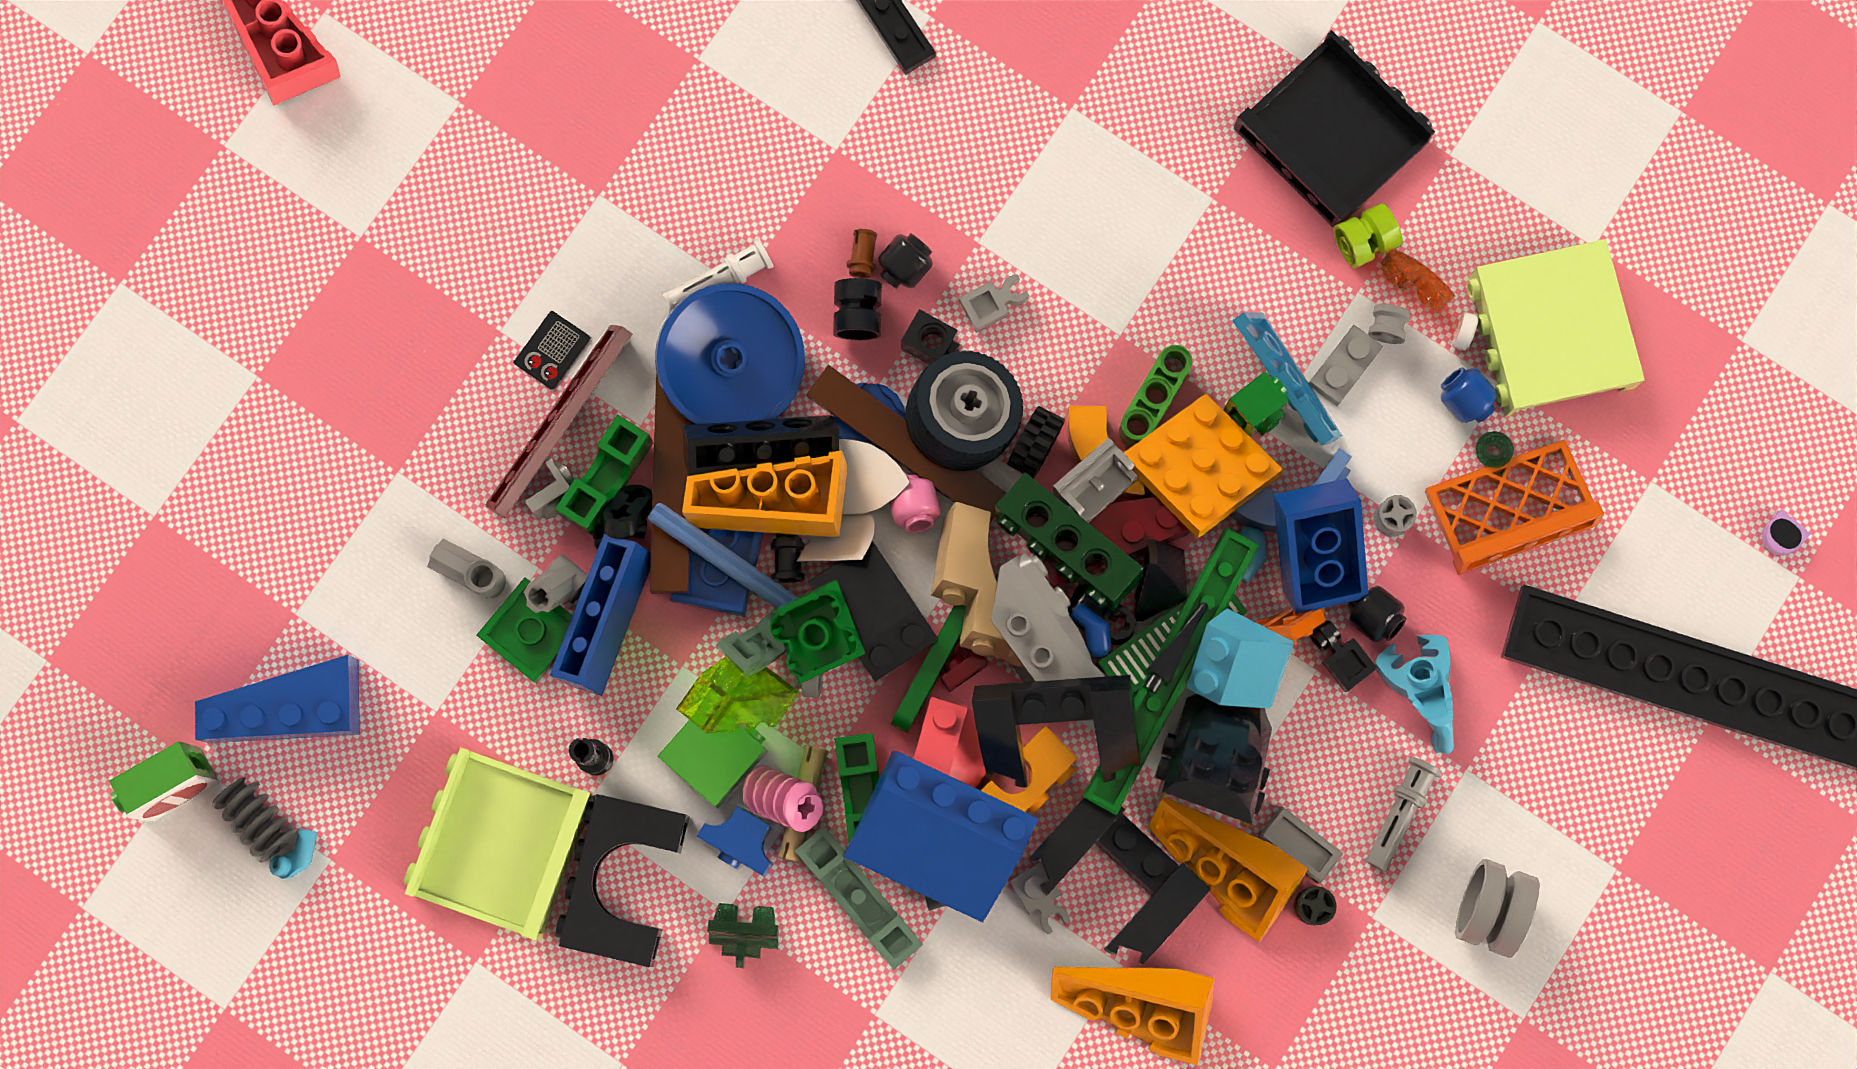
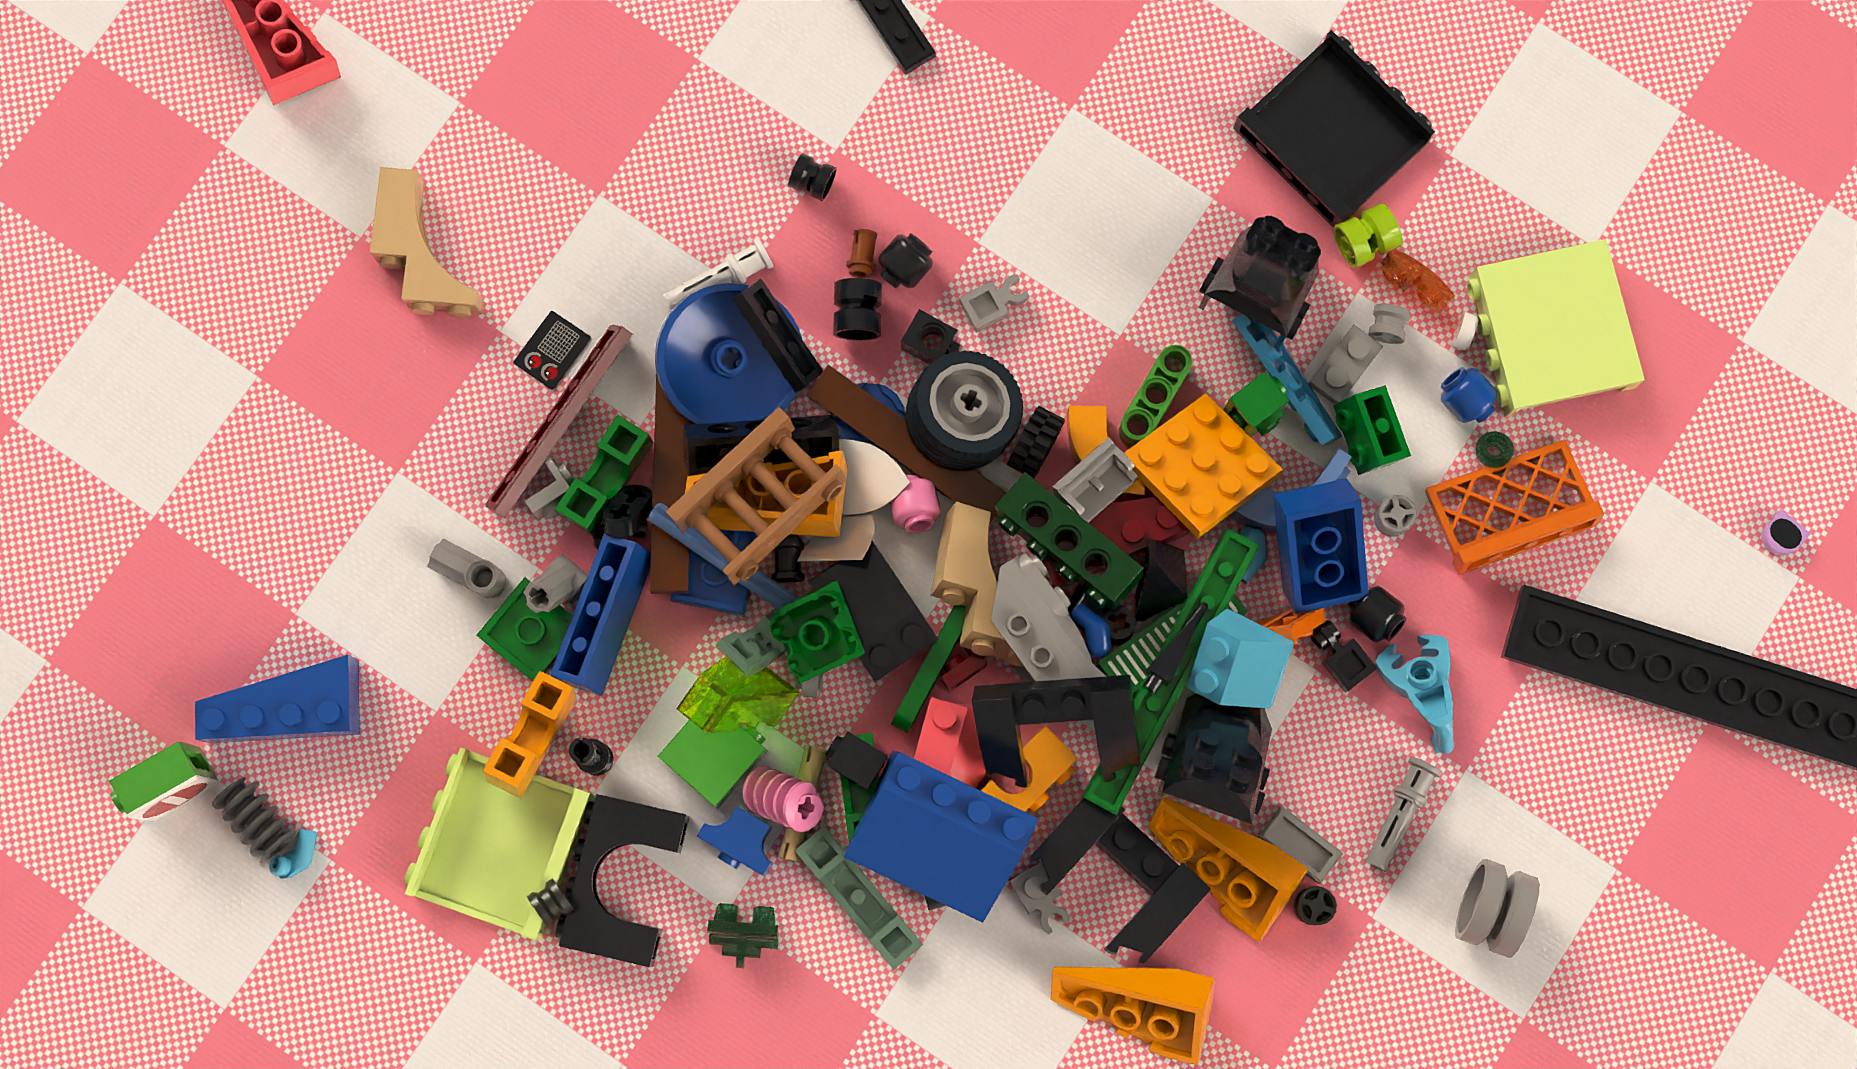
none -> tan arch [370,167,484,318]
none -> light orange arch [483,671,576,799]
none -> pearl dark grey wheel [526,878,575,928]
none -> medium nougat fence [666,407,847,585]
none -> black plate [732,278,823,393]
none -> black wheel [788,153,837,201]
none -> black brick [825,732,888,791]
none -> black slope [1199,216,1321,350]
none -> green brick [1333,385,1411,475]

